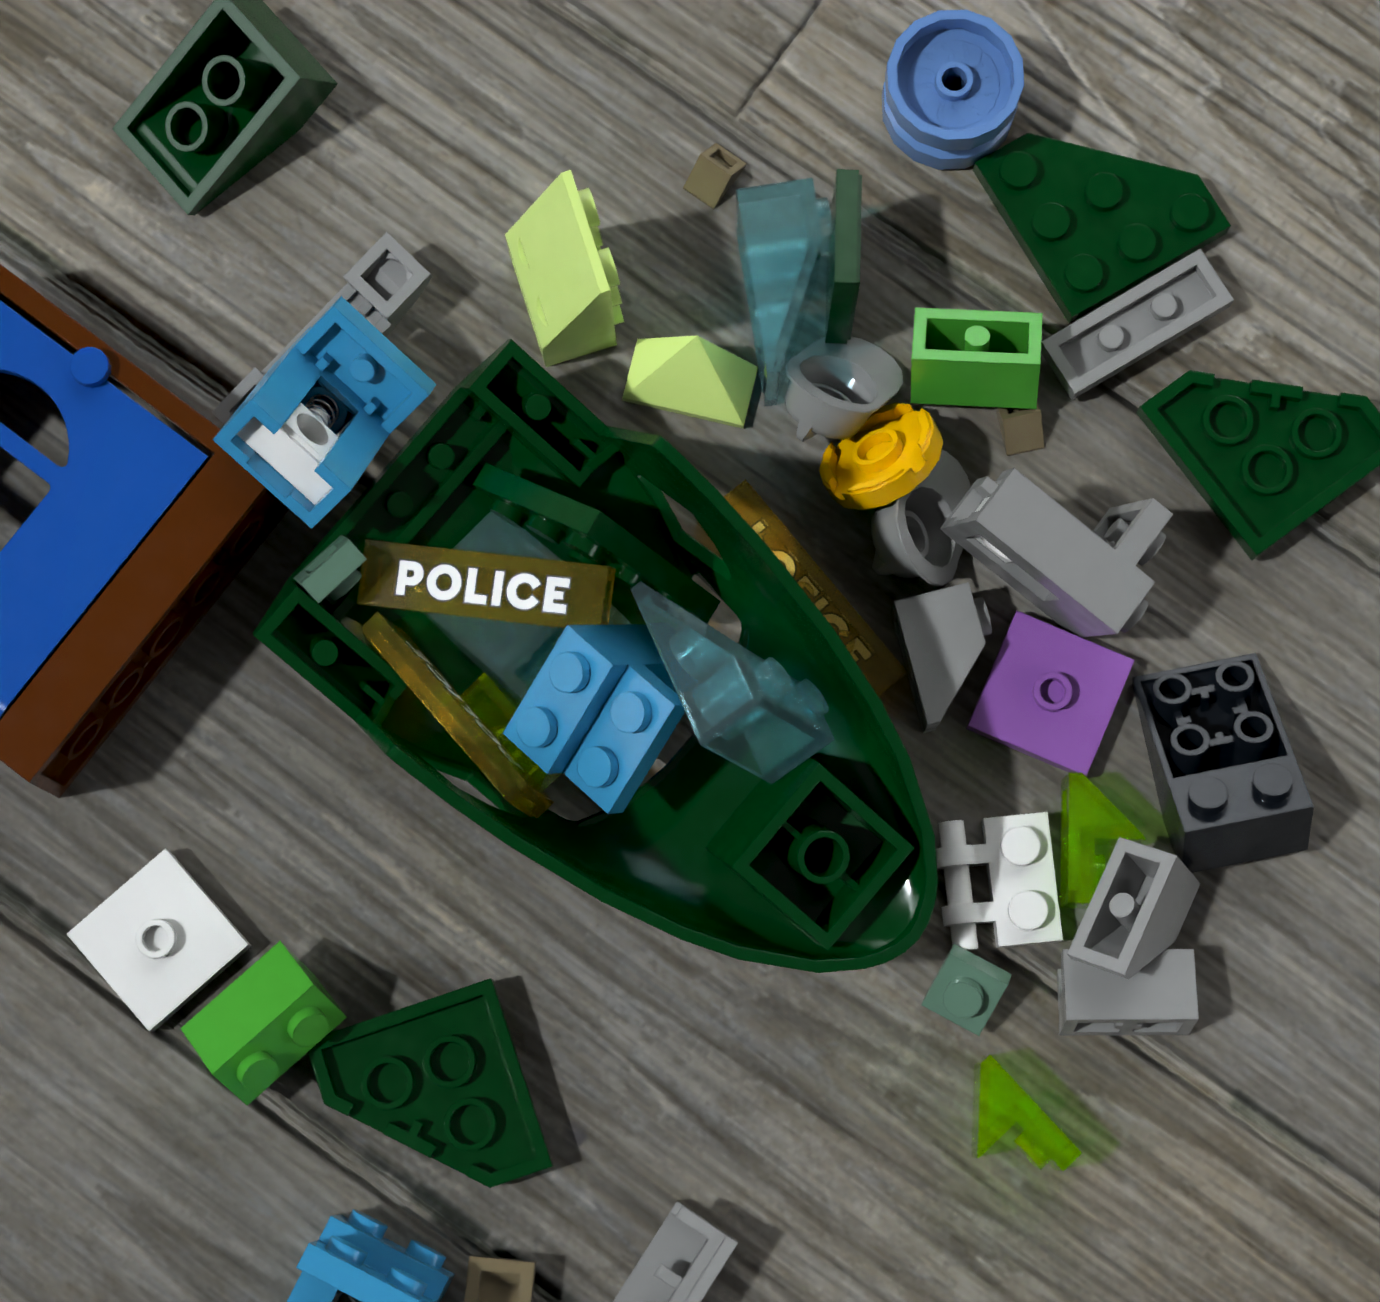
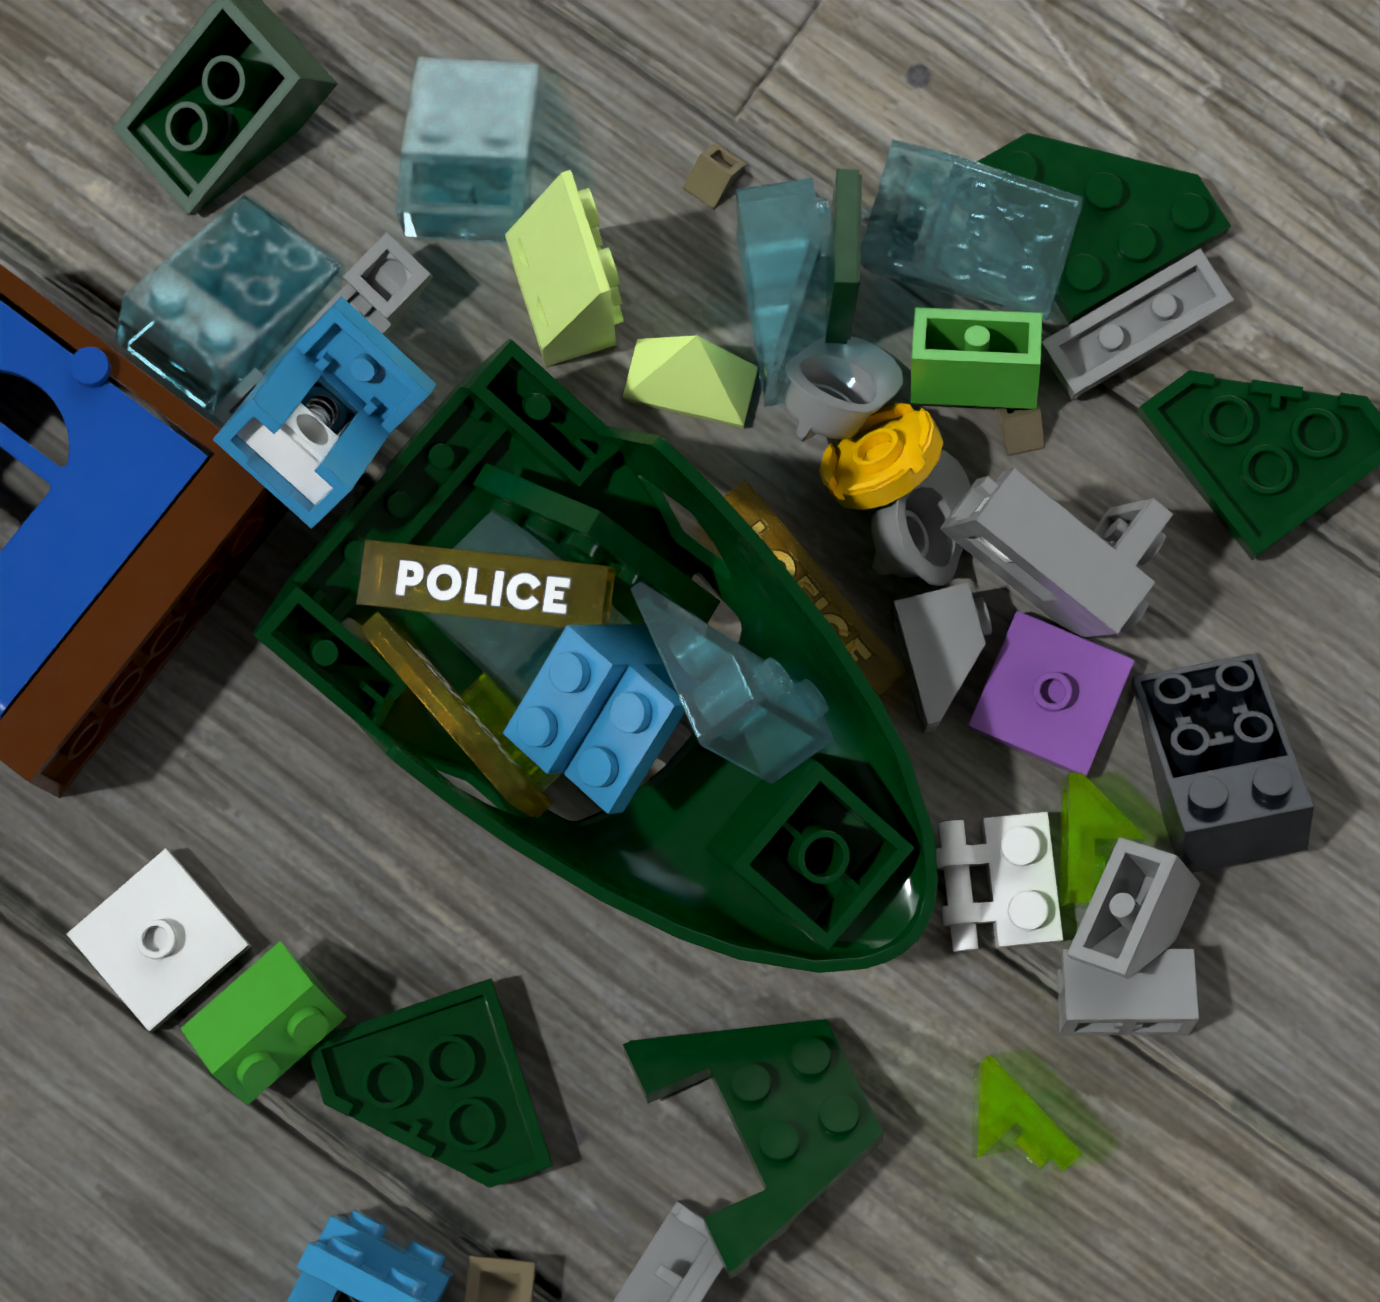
sand green plate [294,535,367,603] -> none
medium blue wheel [882,9,1024,170] -> none
sand green plate [921,944,1012,1036] -> none
none -> clear light blue slope [115,195,340,414]
none -> clear light blue slope [396,57,540,242]
none -> dark green wing [623,1019,883,1279]
none -> clear light blue slope [860,139,1084,320]

